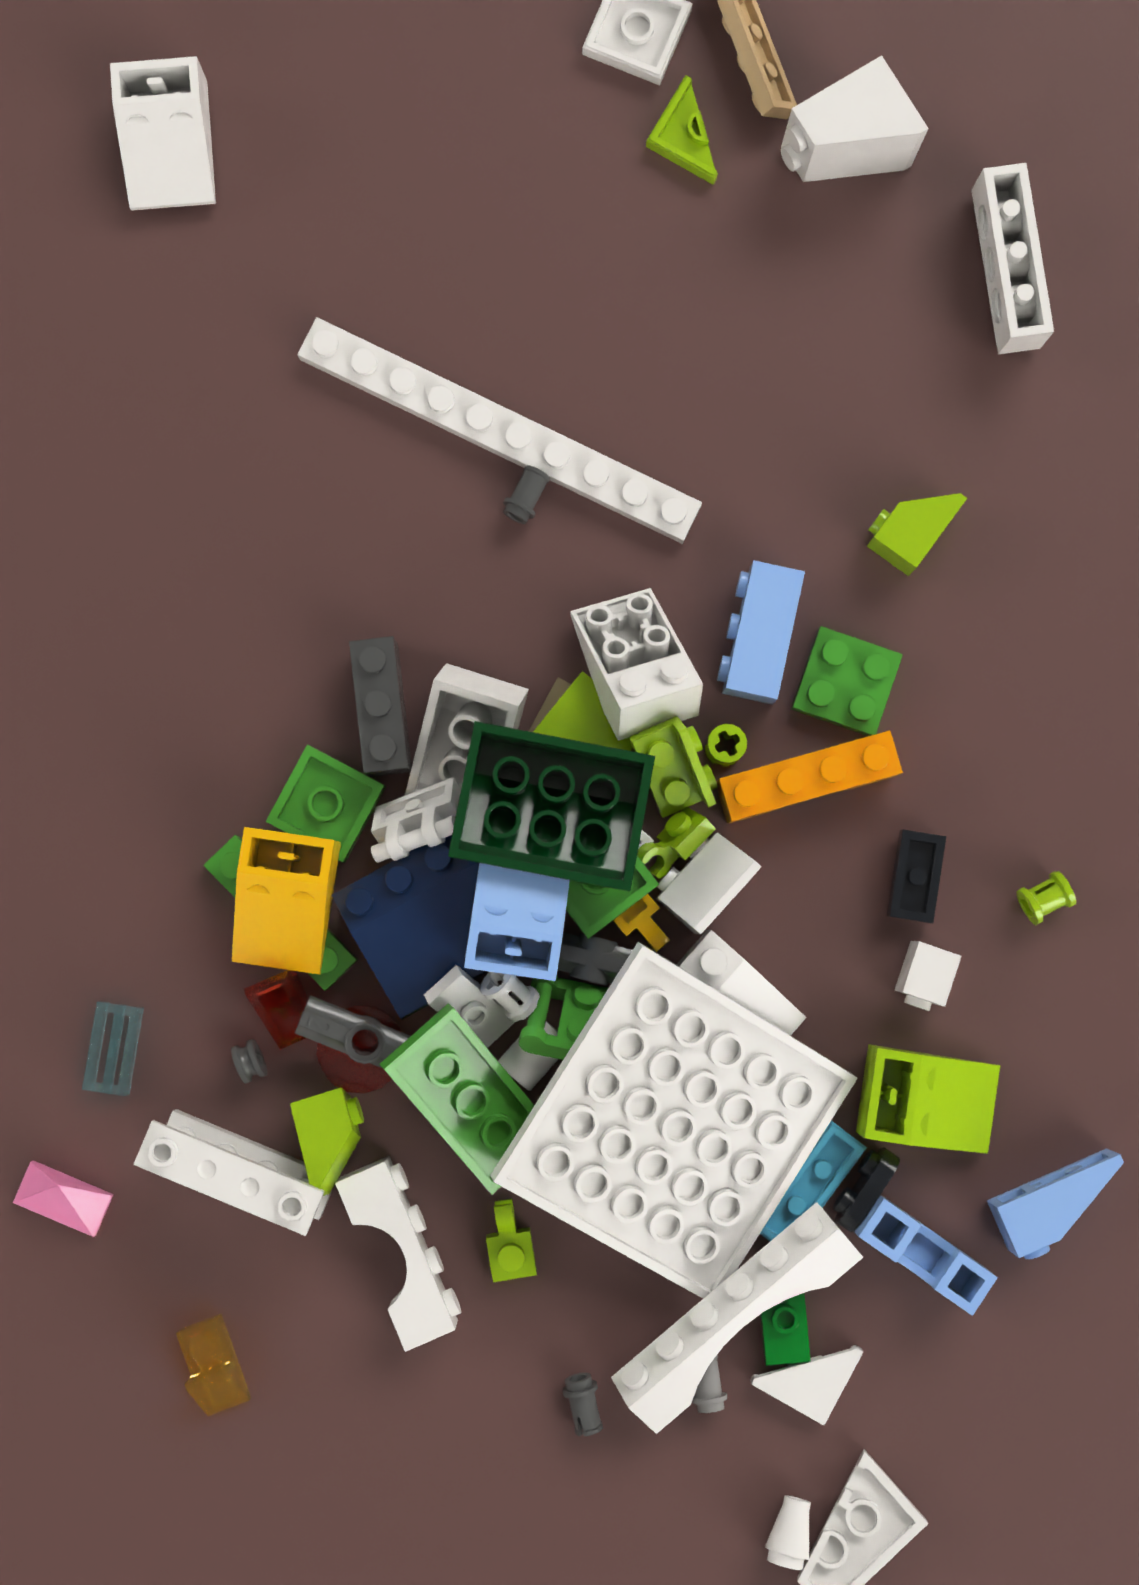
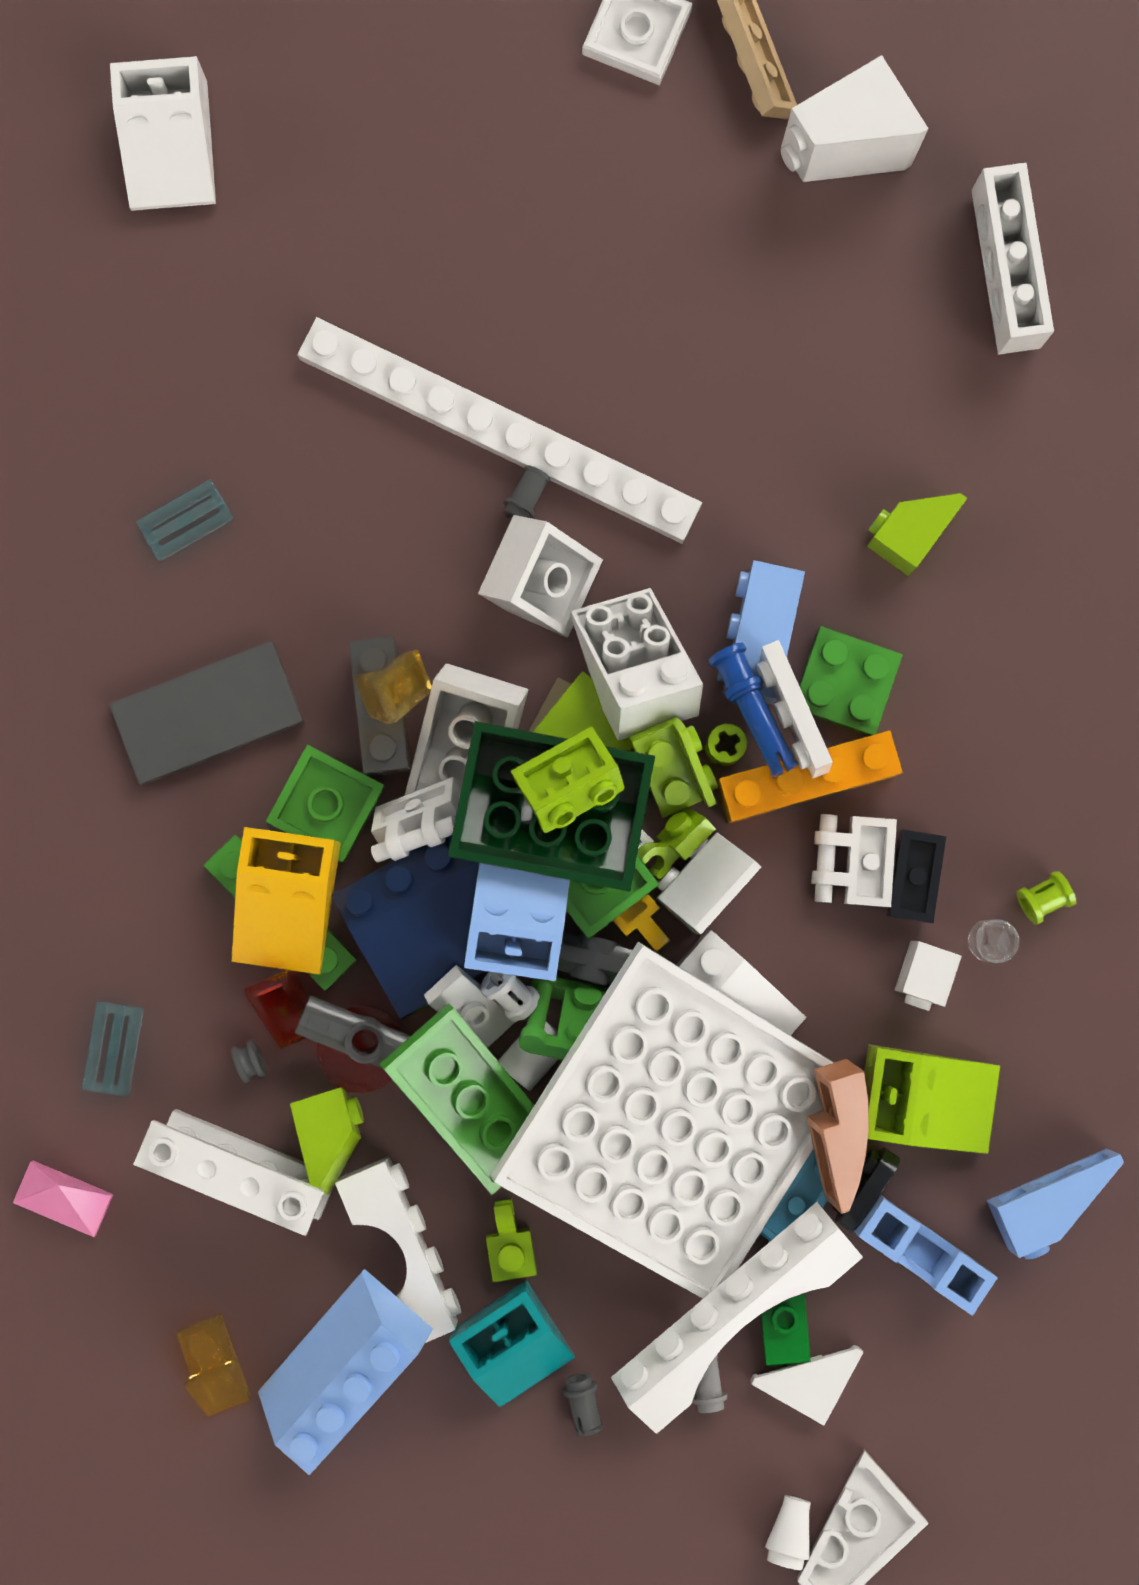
lime tile [646,75,718,185] -> none
none -> dark grey tile [109,641,305,786]
none -> clear light blue tile [136,479,235,562]
none -> light blue slope [258,1269,433,1475]
none -> clear yellow slope [354,649,432,724]
none -> teal slope [449,1280,575,1407]
none -> white slope [478,515,603,637]
none -> lime bracket [511,726,625,833]
none -> blue pin [708,642,799,777]
none -> white plate [756,640,833,779]
none -> slope [807,1059,869,1214]
none -> white plate [811,814,897,907]
none -> clear wheel [967,919,1019,963]

